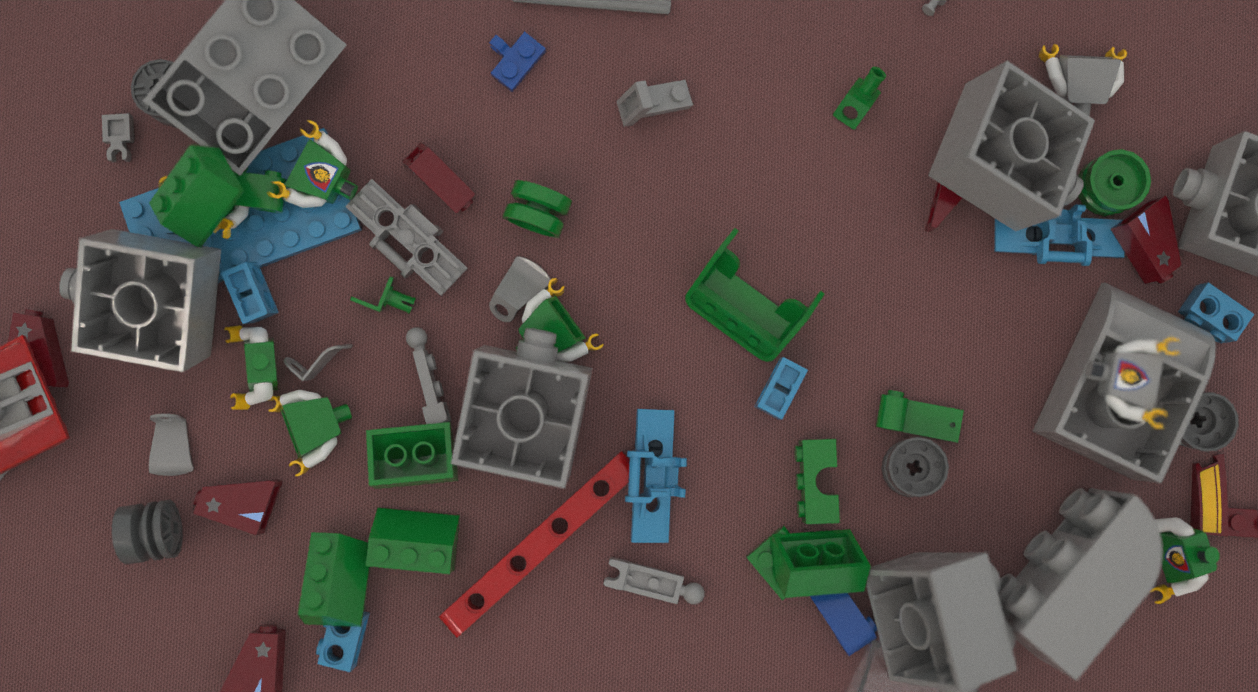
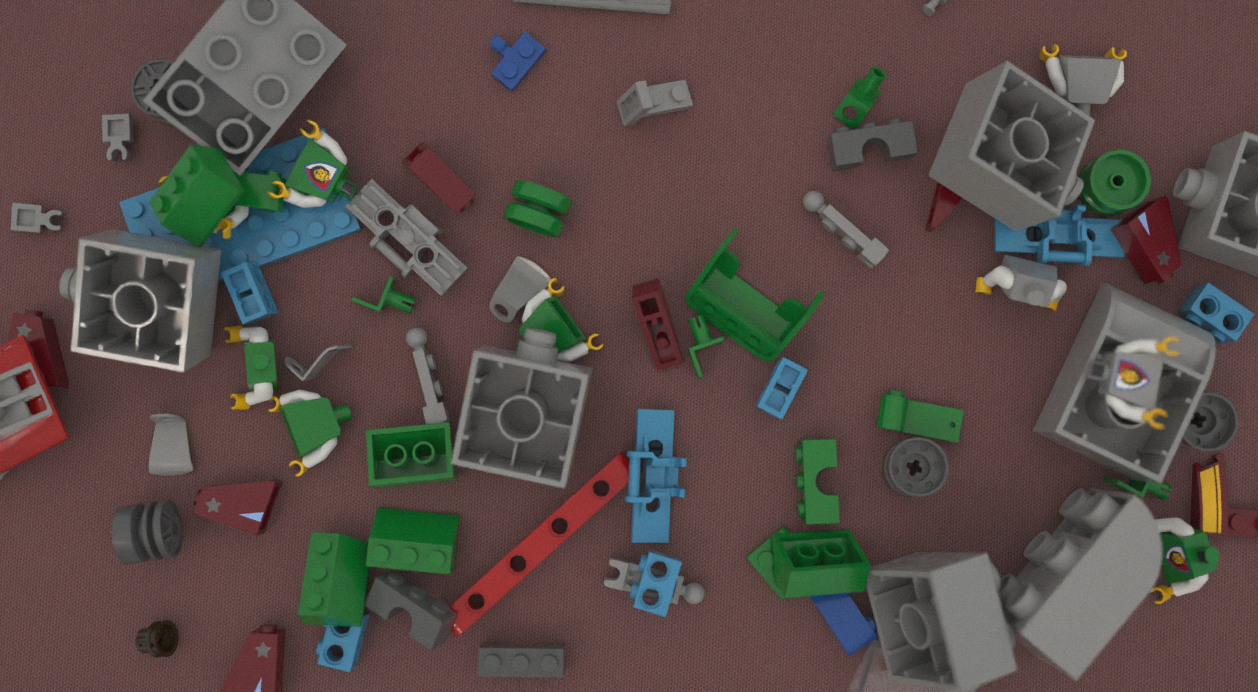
none -> light grey plate [10,203,64,233]
none -> dark brown piece [135,620,179,658]
none -> dark grey arch [365,570,457,651]
none -> dark grey arch [478,642,565,678]
none -> dark azure brick [629,549,682,617]
none -> dark red slope [632,278,683,370]
none -> green bracket [687,315,725,379]
none -> light grey plate [803,191,889,269]
none -> dark grey arch [827,118,918,171]
none -> light grey torso [975,255,1067,311]
none -> green bracket [1103,477,1172,500]

